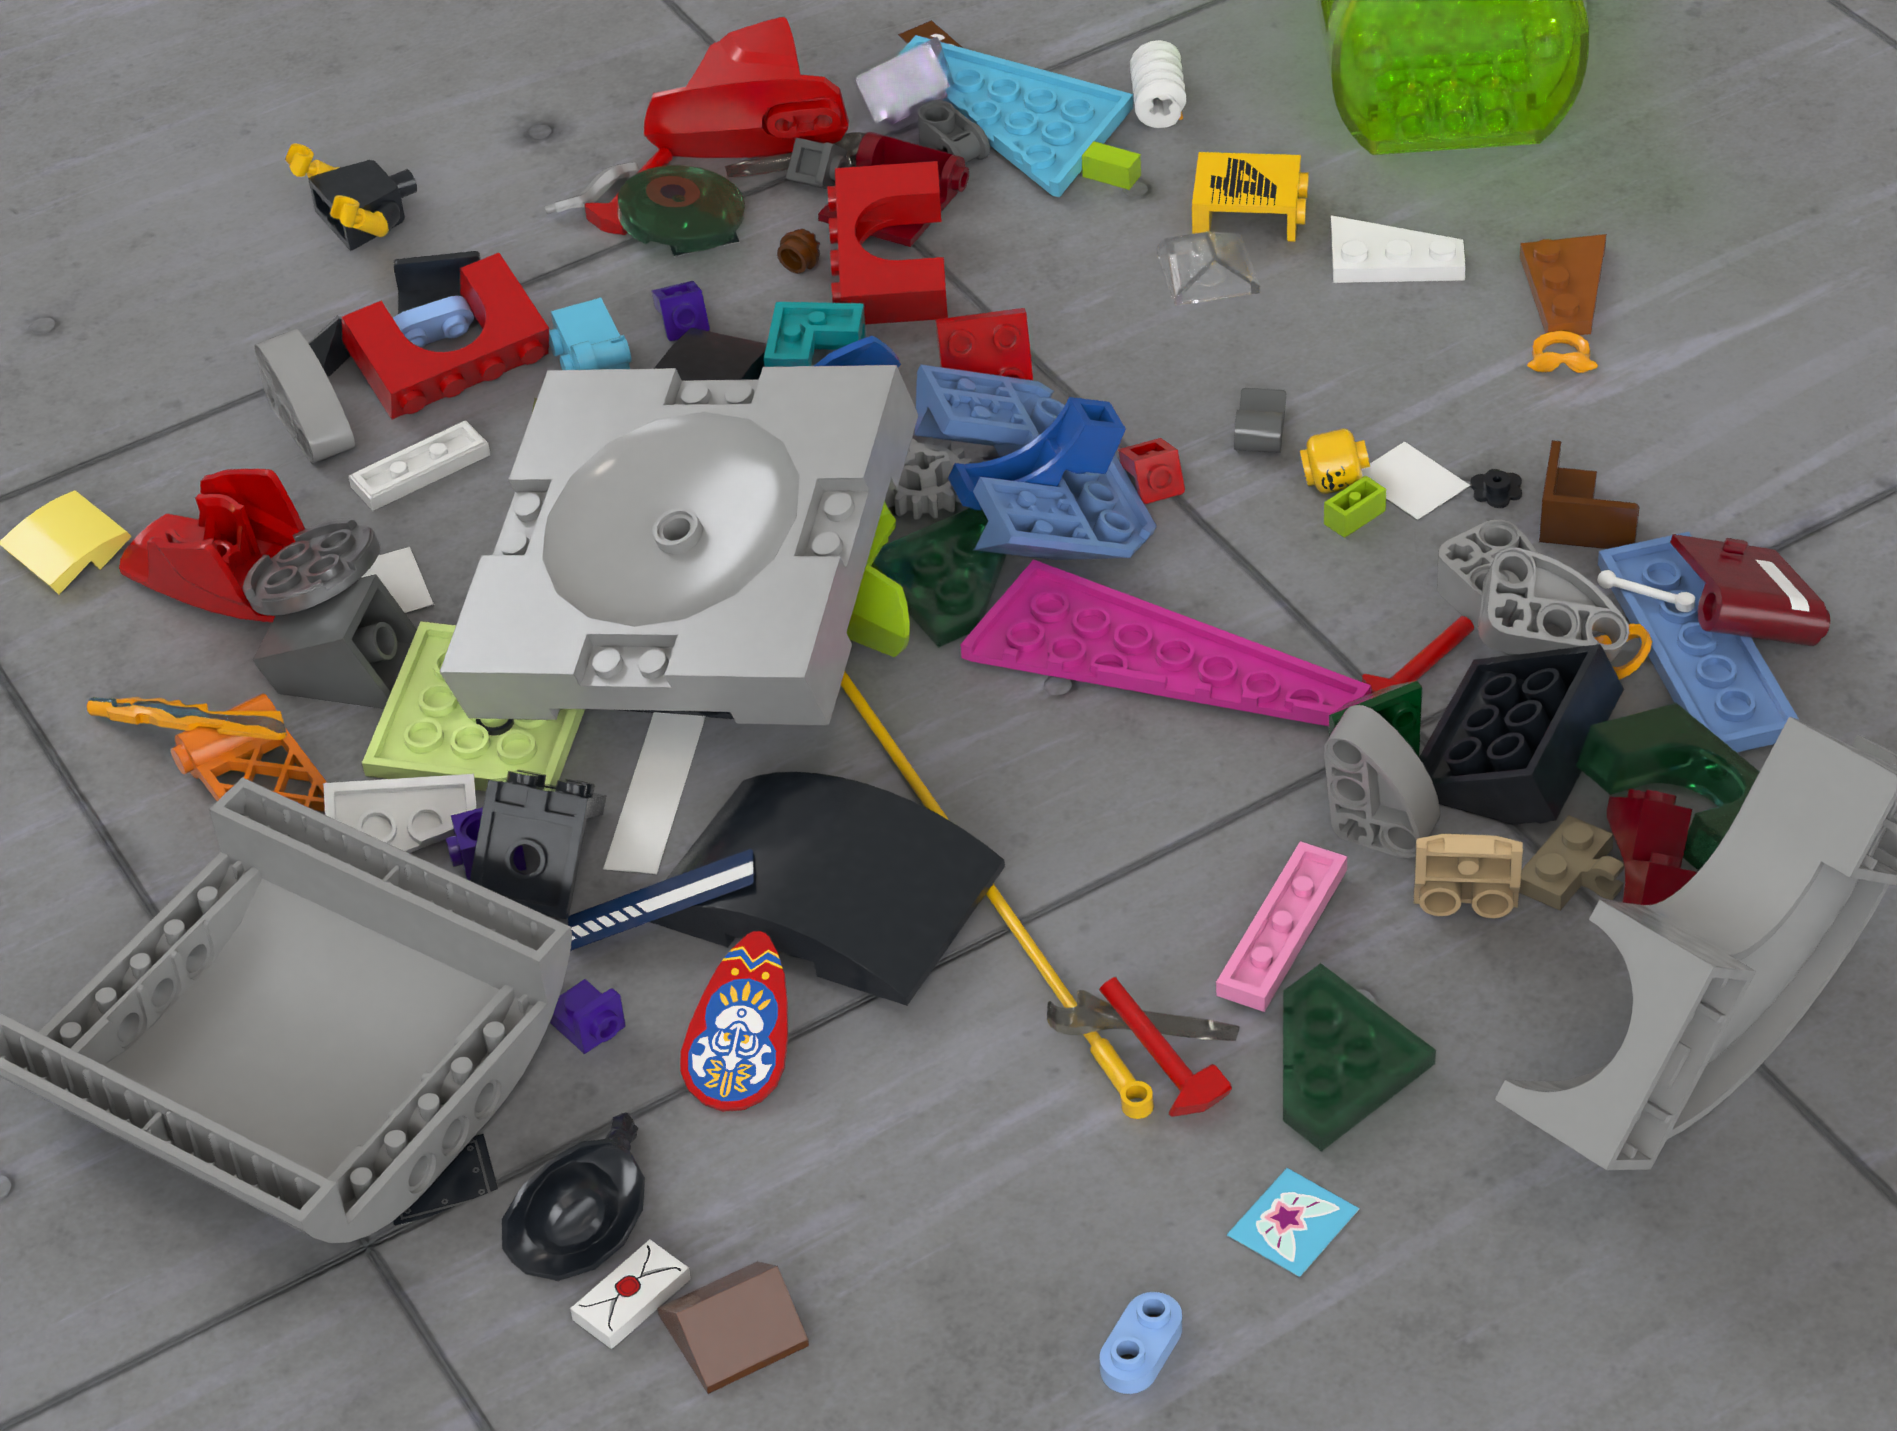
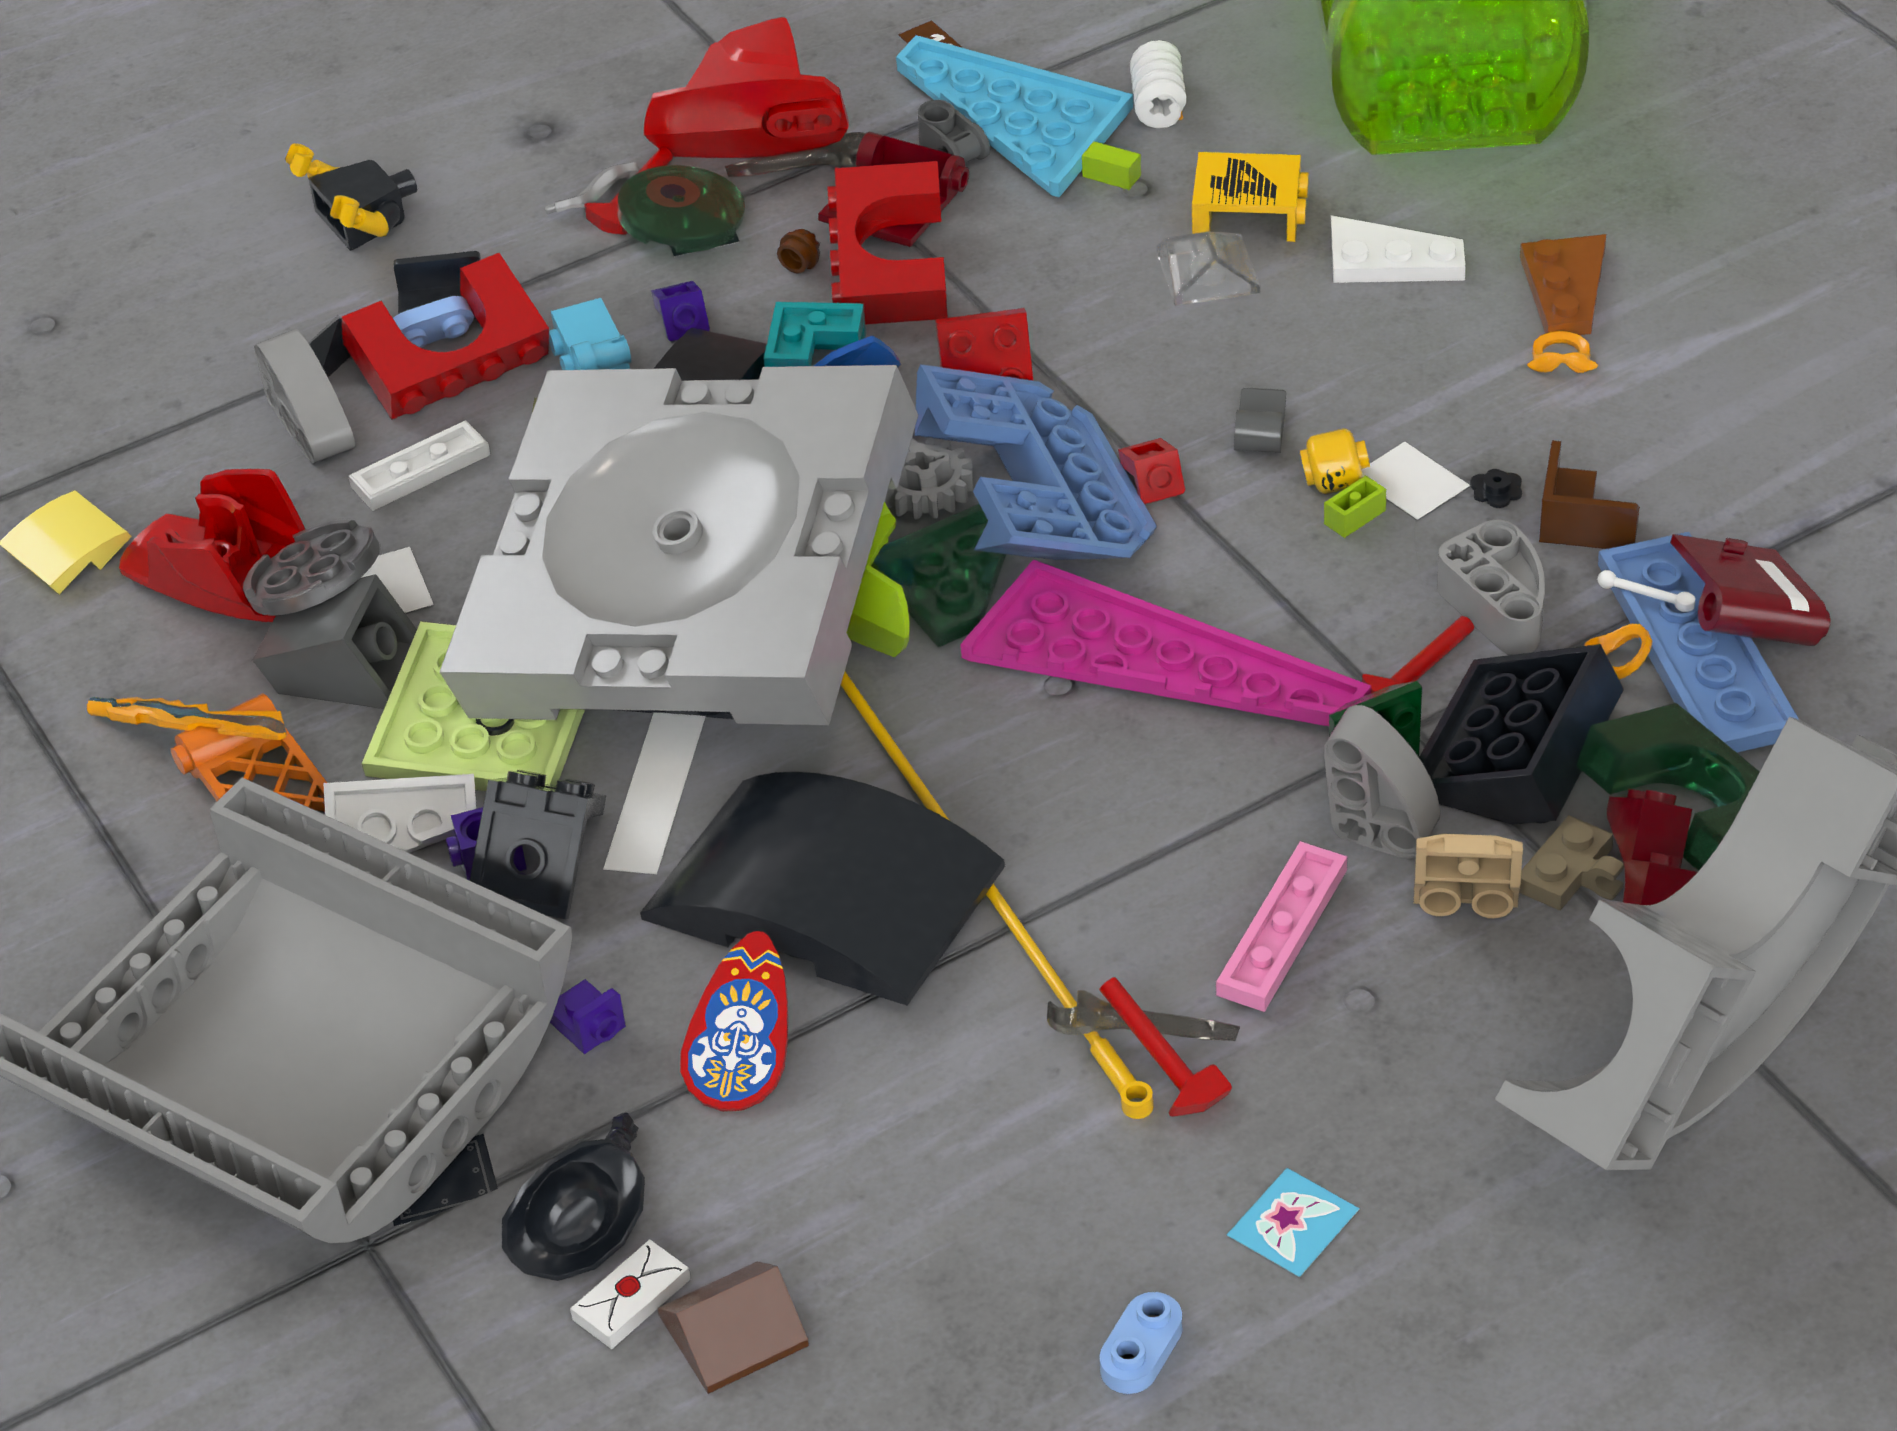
dark blue sticker [568,849,754,951] -> none
dark grey bracket [786,138,848,189] -> none
slope [854,37,954,125] -> none
blue arch [948,397,1126,510] -> none
clear green plate [1283,963,1436,1152] -> none
light grey beam [1478,548,1629,663] -> none

